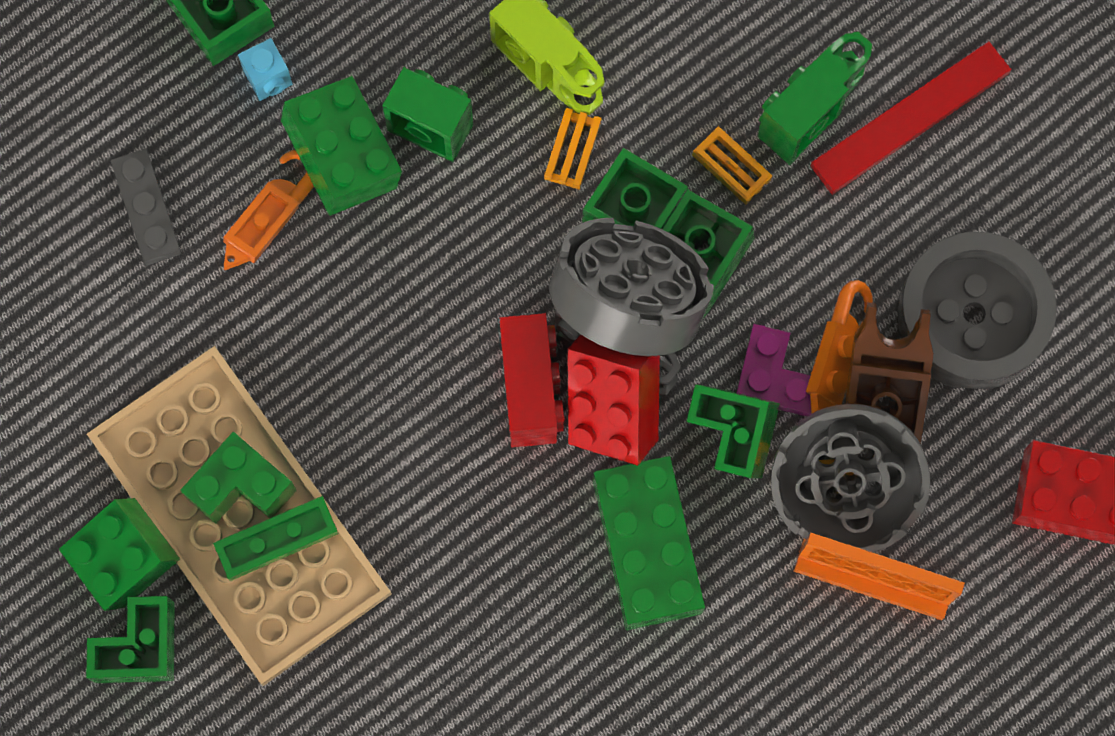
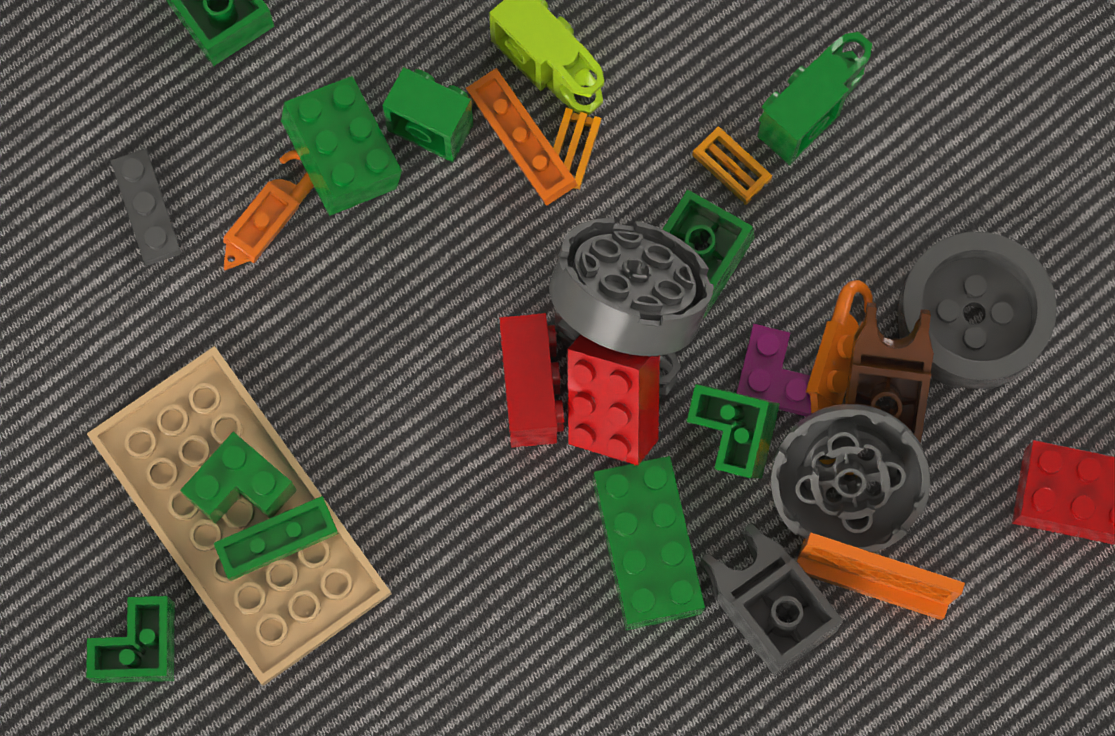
green brick [59,498,180,611] -> none
medium azure brick [238,38,293,101] -> none
green brick [582,148,688,229] -> none
red tile [810,41,1012,195] -> none
none -> orange plate [466,68,577,206]
none -> dark grey brick [700,523,843,677]

